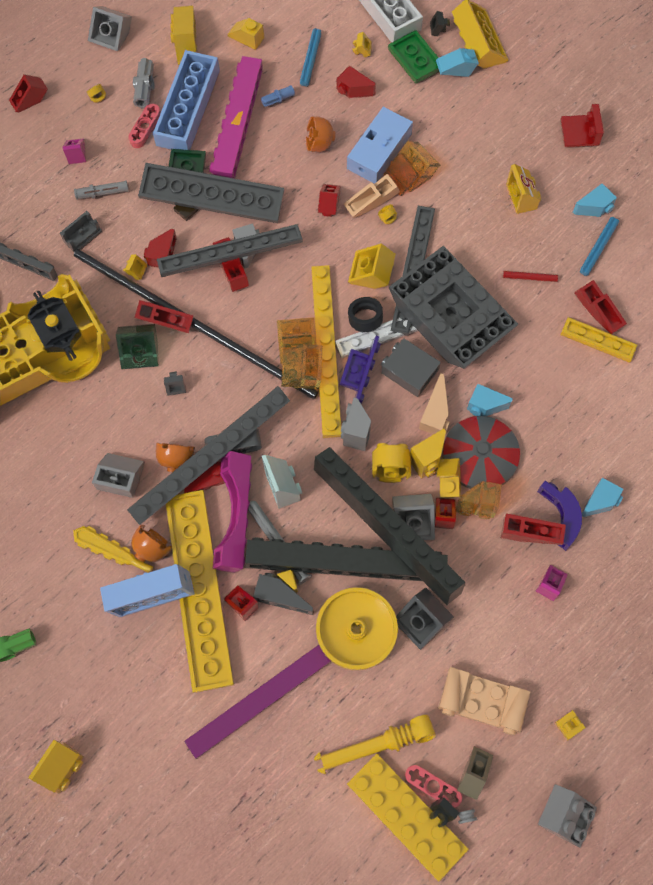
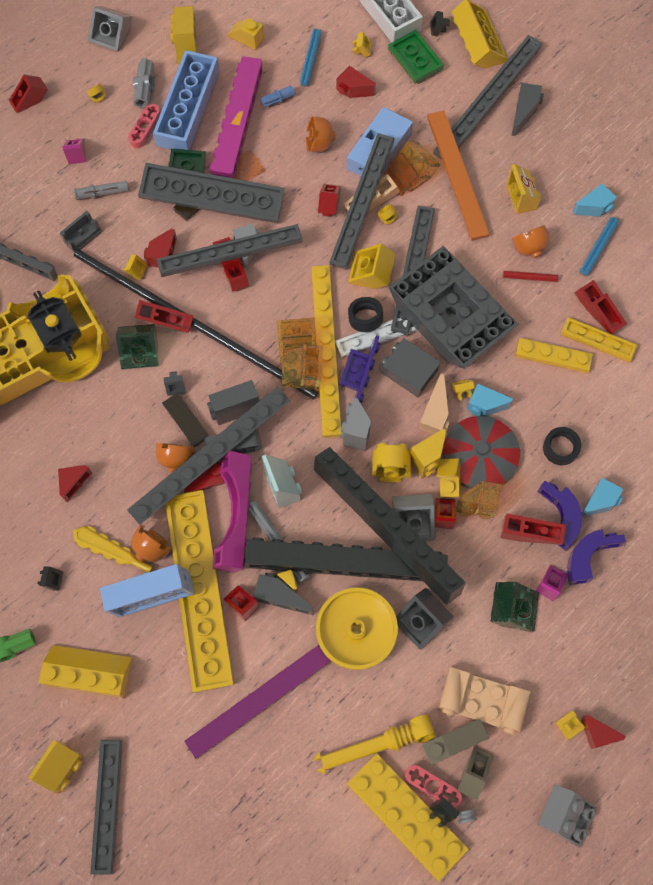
light grey slope [92,453,145,498] -> none
medium azure slope [436,48,479,77] -> none
red bracket [560,104,604,147] -> none
none -> pearl dark grey tile [37,566,63,591]
none -> yellow slope [38,645,133,699]
none -> red slope [58,465,92,502]
none -> dark grey tile [90,740,123,875]
none -> dark brown tile [162,392,209,447]
none -> dark grey brick [207,380,259,425]
none -> clear orange piece [235,150,265,181]
none -> dark grey tile [329,133,395,270]
none -> dark tan slope [422,719,489,765]
none -> orange tile [427,110,489,241]
none -> dark grey plate [433,35,542,159]
none -> yellow tile [451,379,474,400]
none -> clear green slope [490,582,539,632]
none -> dark grey slope [512,83,544,136]
none -> orange cylinder [512,225,550,258]
none -> yellow plate [515,338,593,373]
none -> black tyre [543,427,582,466]
none -> dark purple arch [567,529,626,585]
none -> red slope [581,714,626,749]

